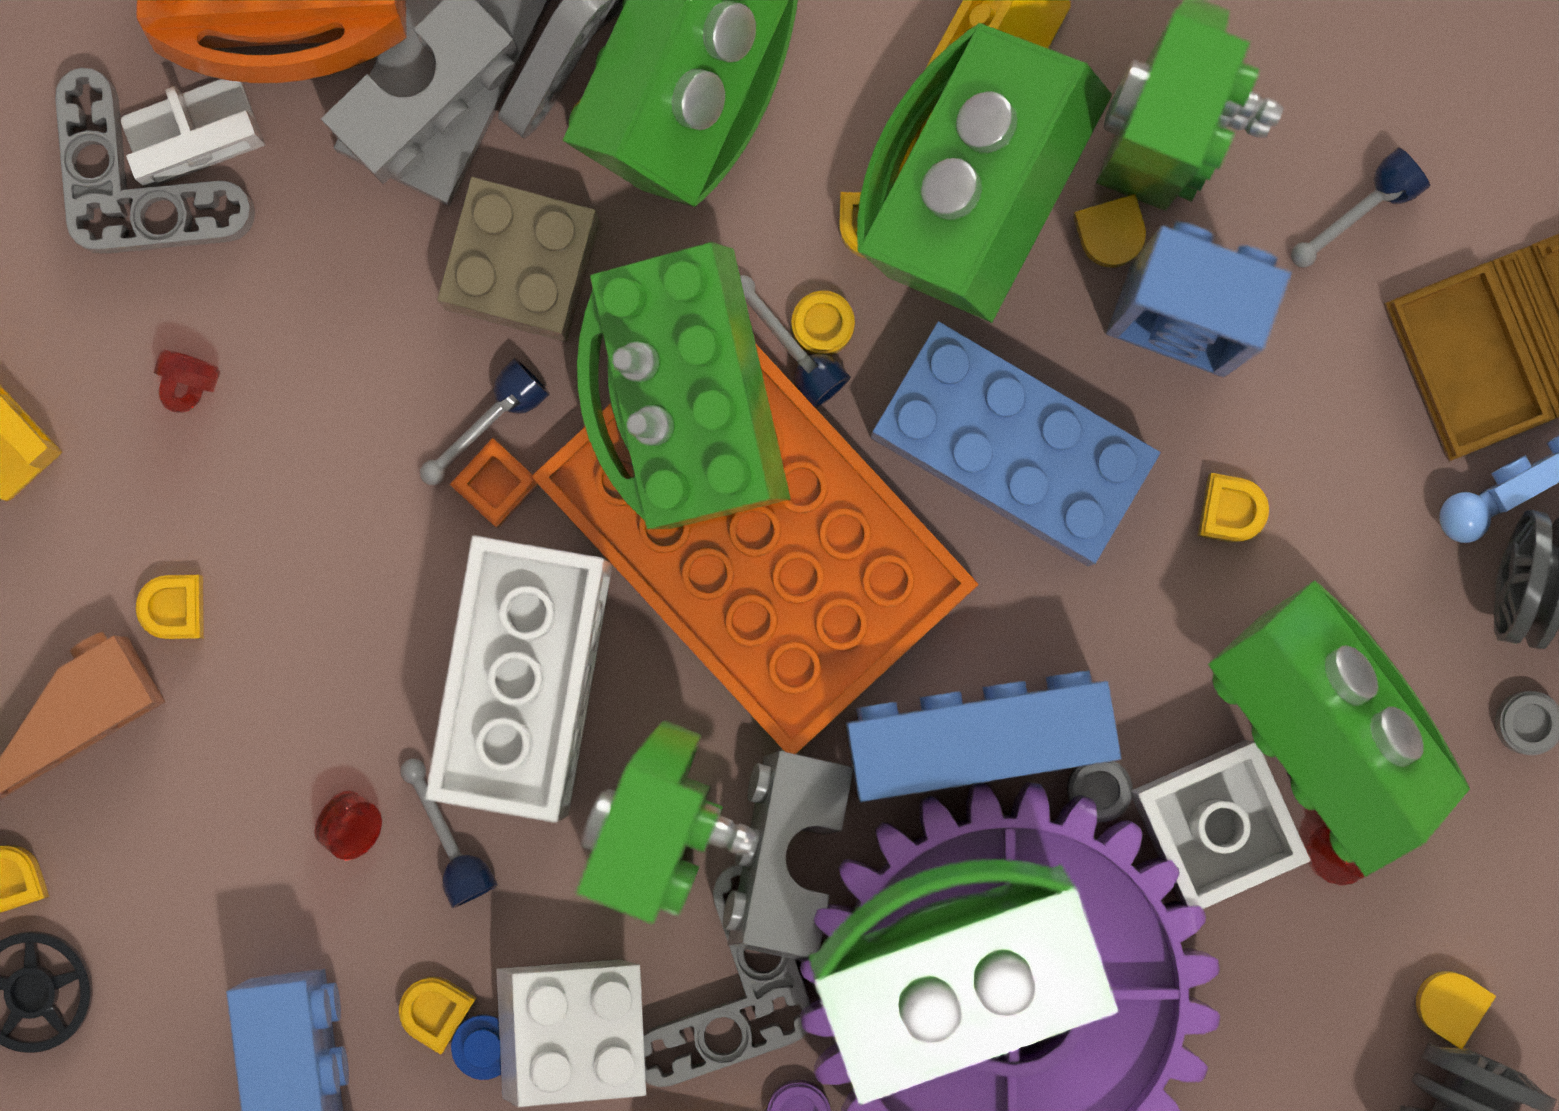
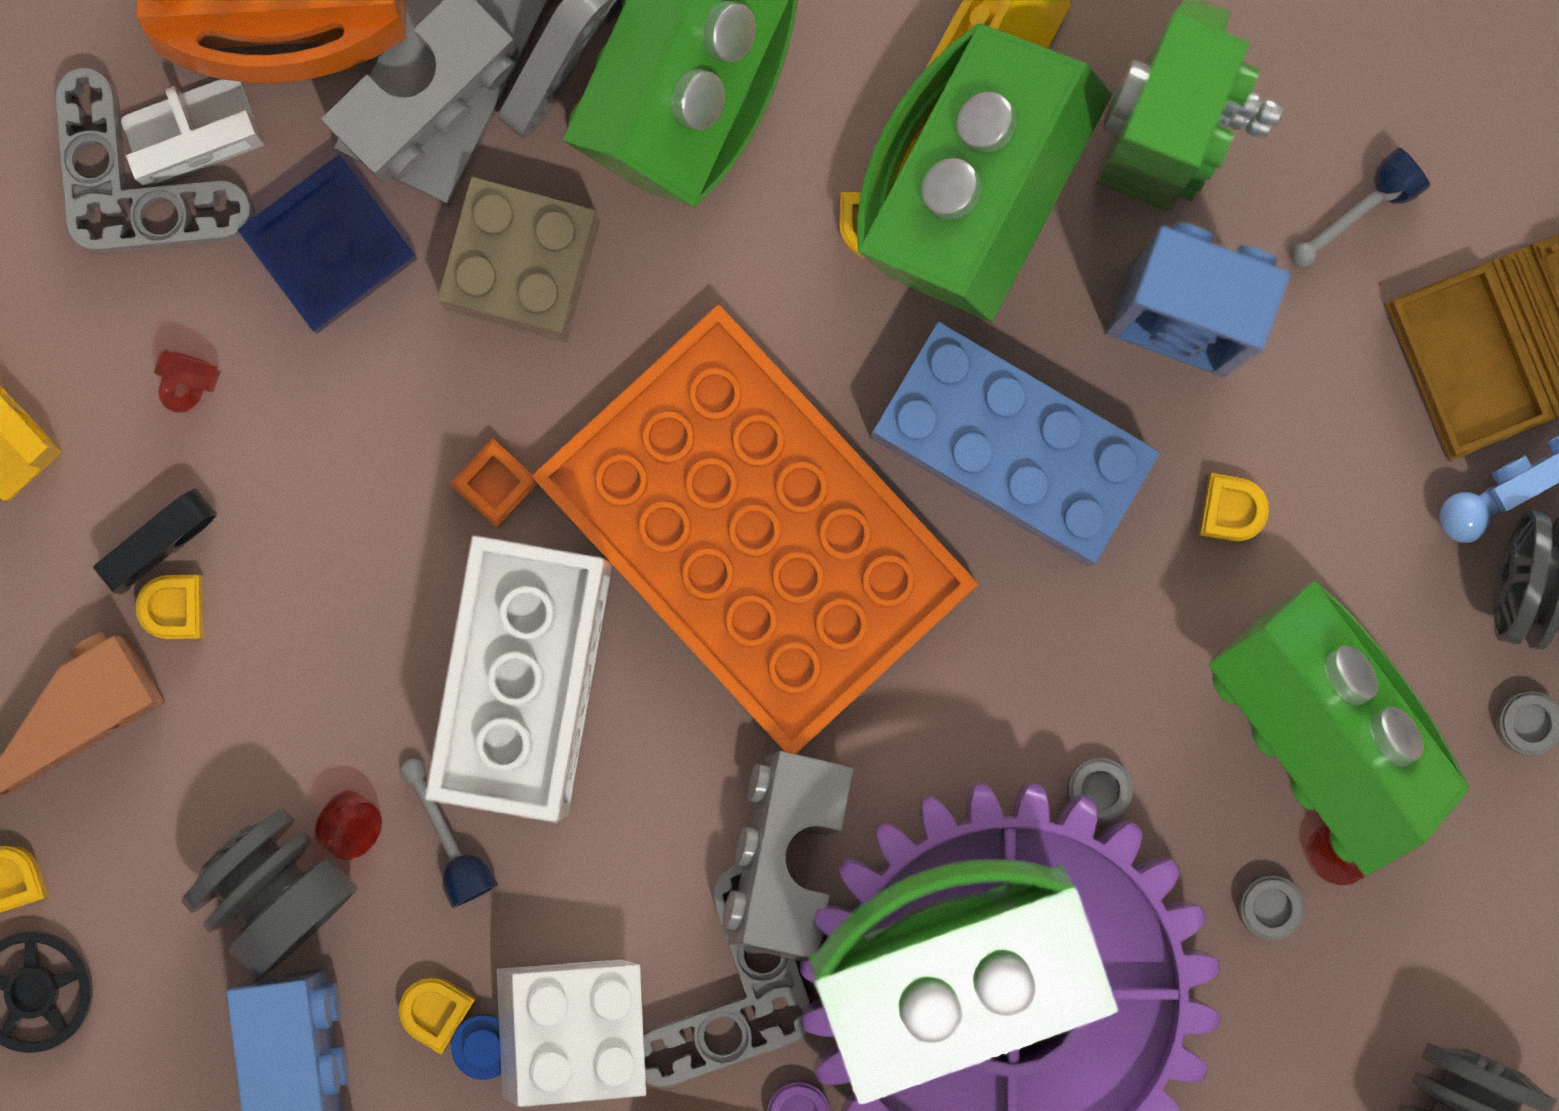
hinge [420,358,550,485] -> none
bright green piece [576,720,756,924] -> none
bright green piece [577,242,791,529] -> none
hinge [740,275,851,408] -> none
yellow tile [791,291,855,356] -> none
medium blue brick [845,670,1121,802] -> none
yellow tile [1073,194,1146,268] -> none
white brick [1131,740,1311,909] -> none
yellow tile [1416,971,1496,1049] -> none
none -> black piece [93,488,217,594]
none -> dark grey wheel [181,808,358,982]
none -> clear blue plate [238,154,418,334]
none -> light grey tile [1237,875,1305,940]

